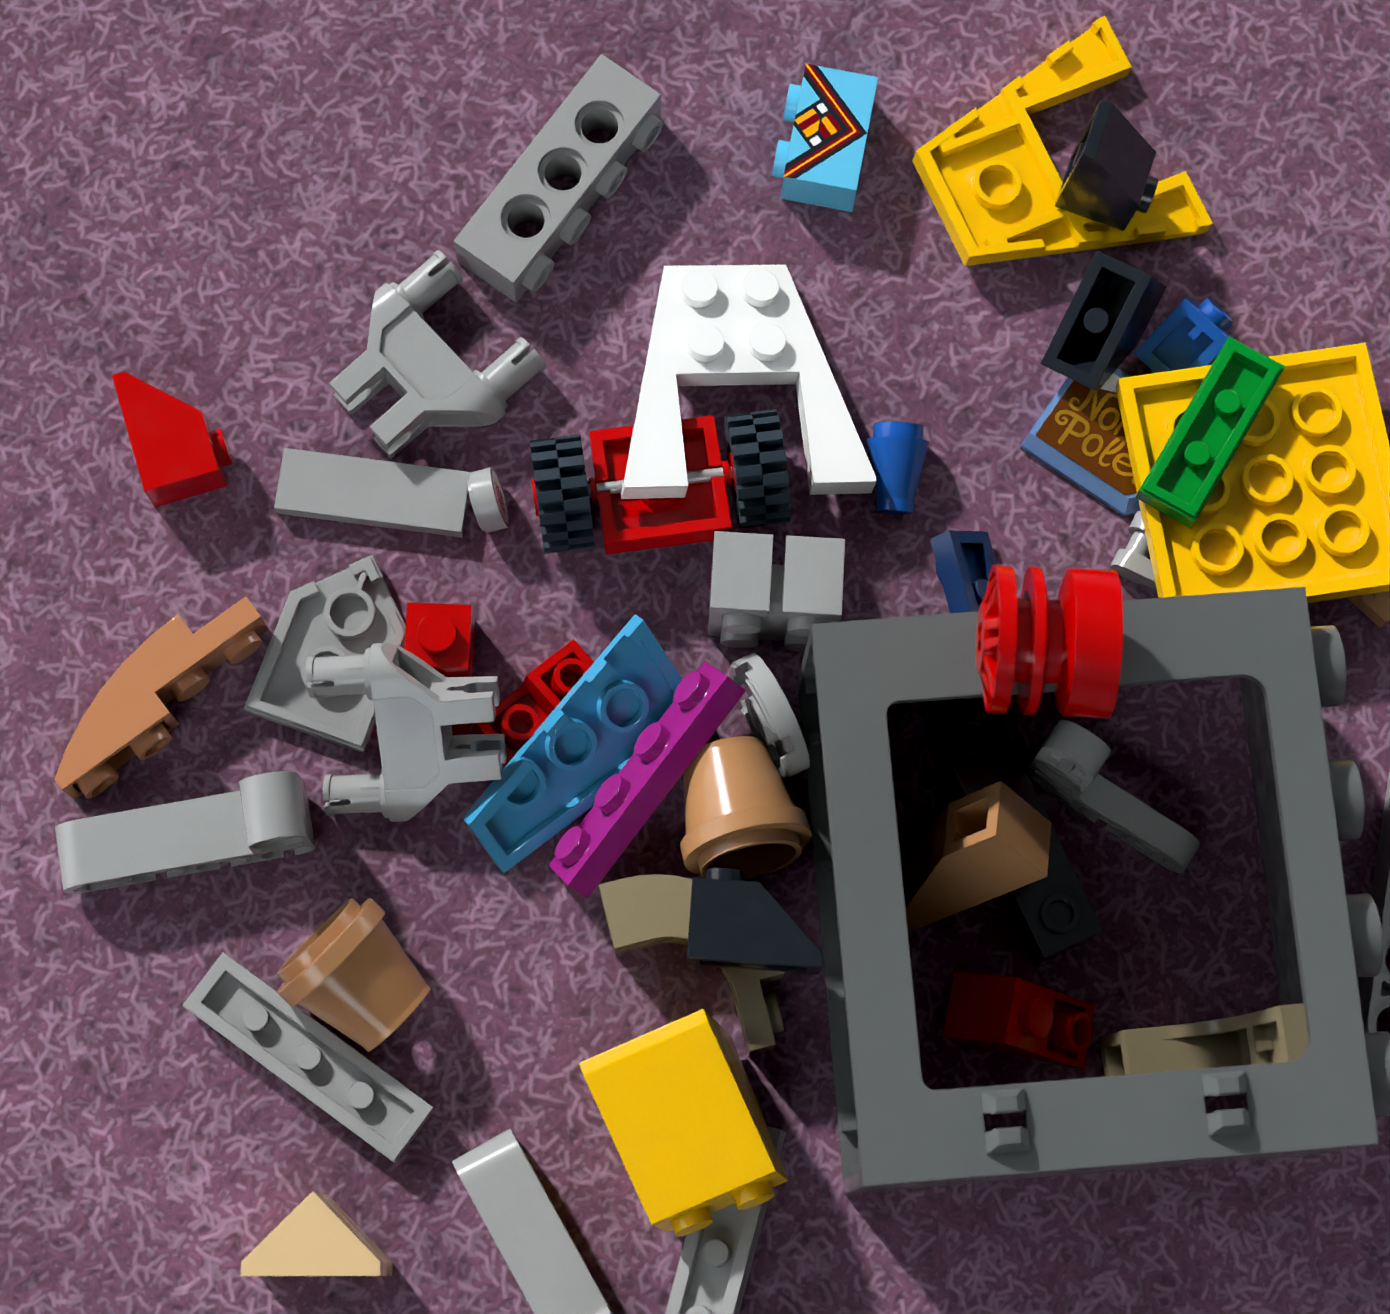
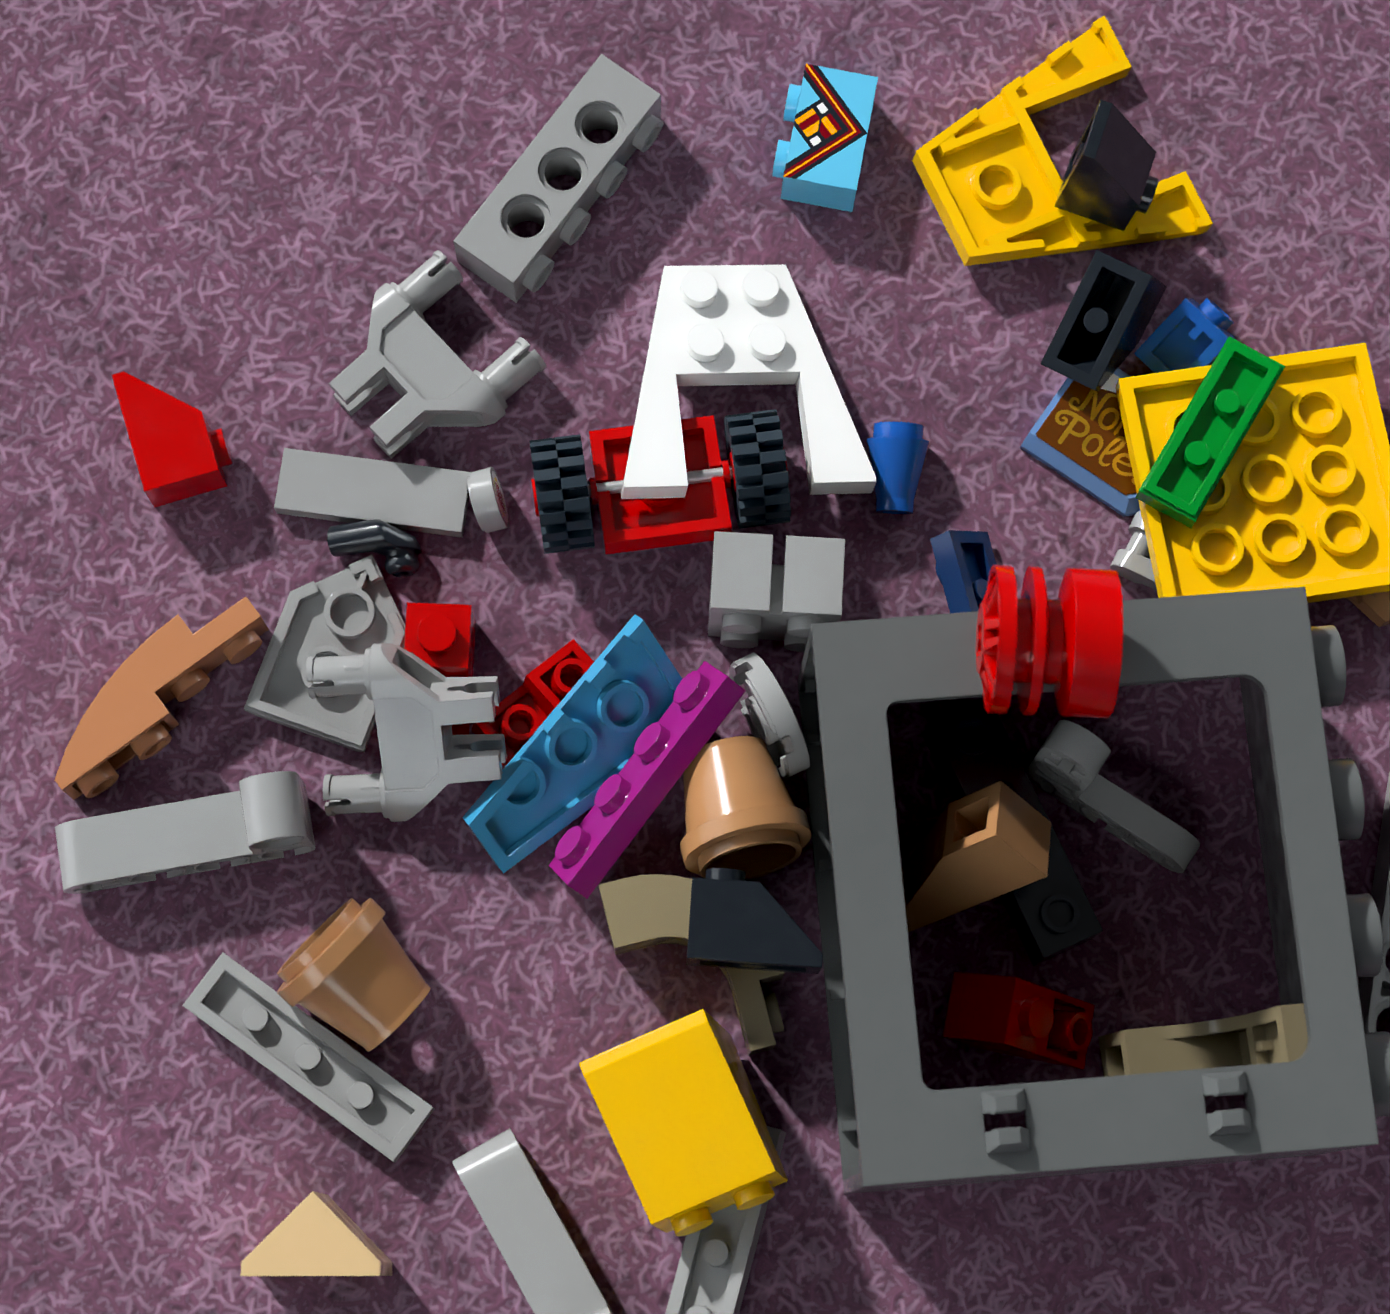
none -> black arm [327,519,422,577]

